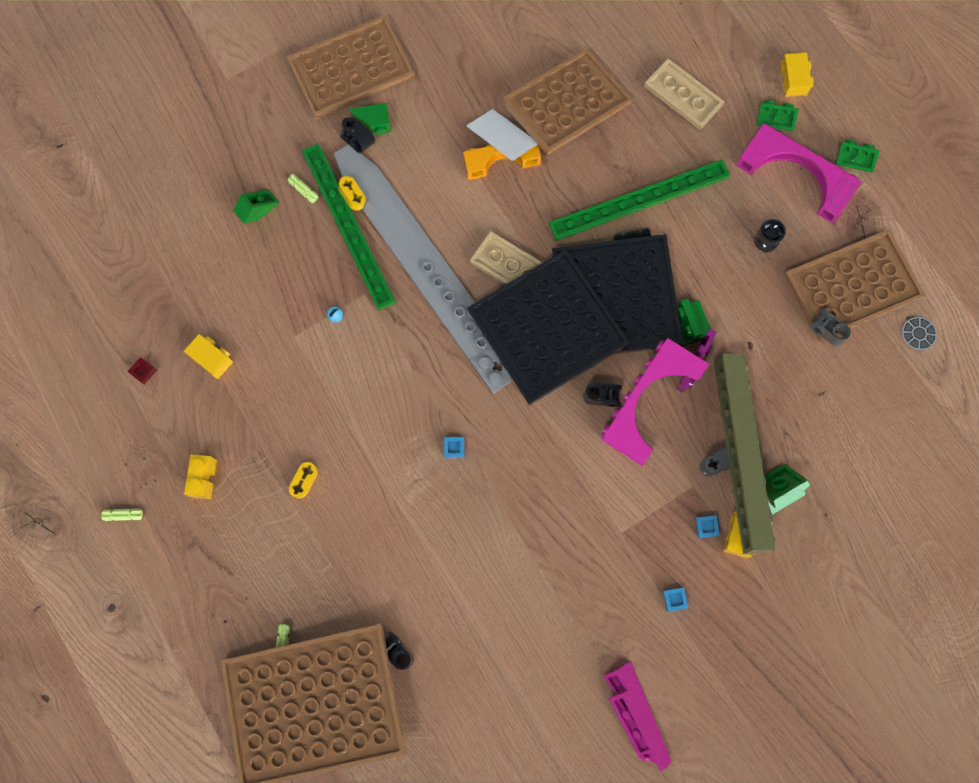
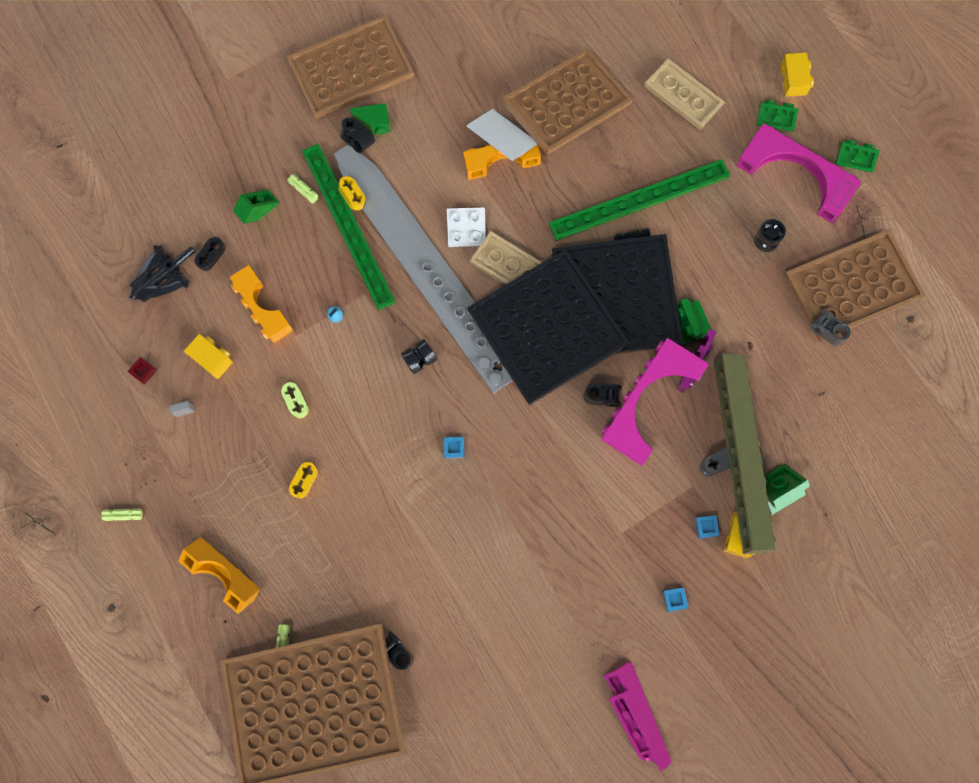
yellow brick [184,455,217,499] -> none
sticker [902,317,937,350] -> none
none -> black bar [129,245,196,302]
none -> light grey tile [169,401,195,417]
none -> light orange arch [178,537,260,614]
none -> black beam [195,237,225,271]
none -> light orange arch [229,265,293,343]
none -> yellowish green beam [281,382,309,418]
none -> black wheel [401,339,437,374]
none -> white hinge [447,208,486,247]

